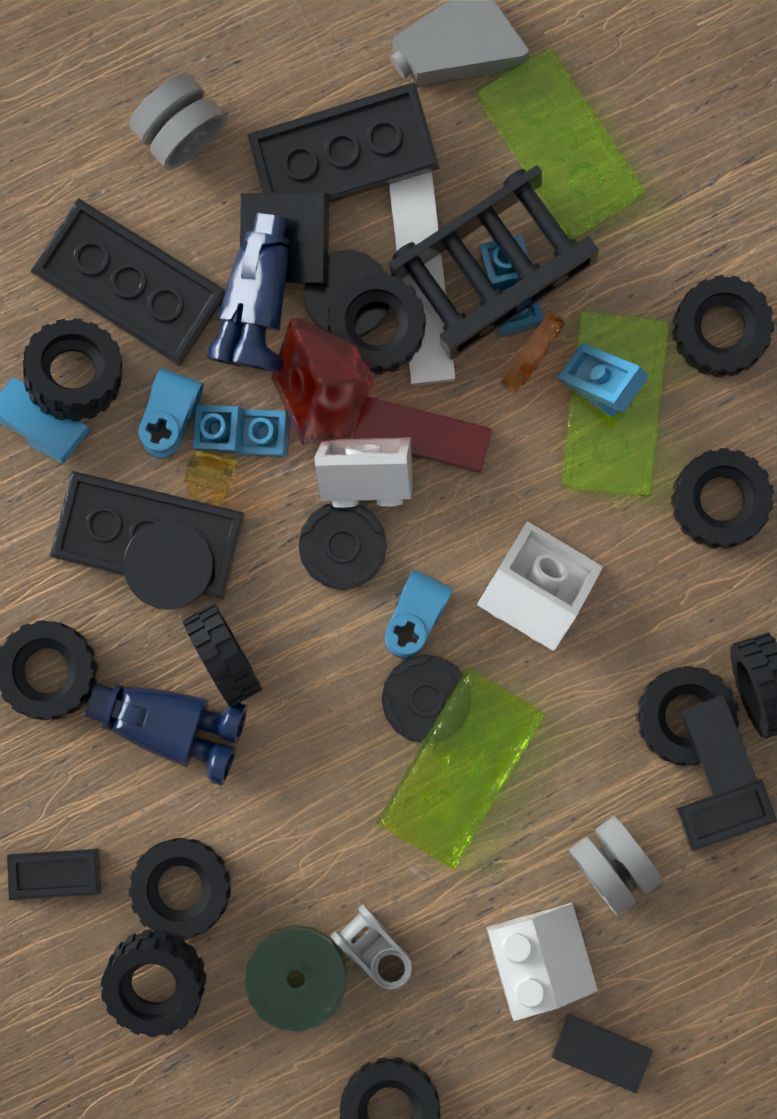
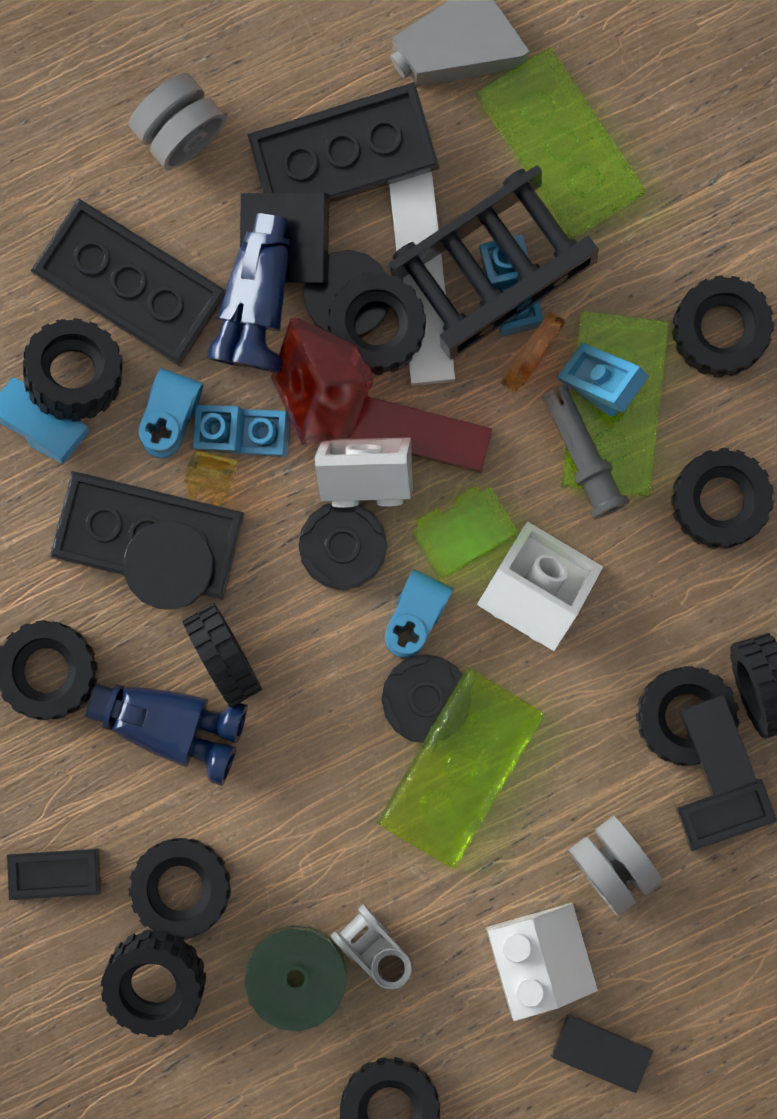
none -> clear neon green brick [412,485,518,581]
none -> dark grey pin [542,385,630,520]

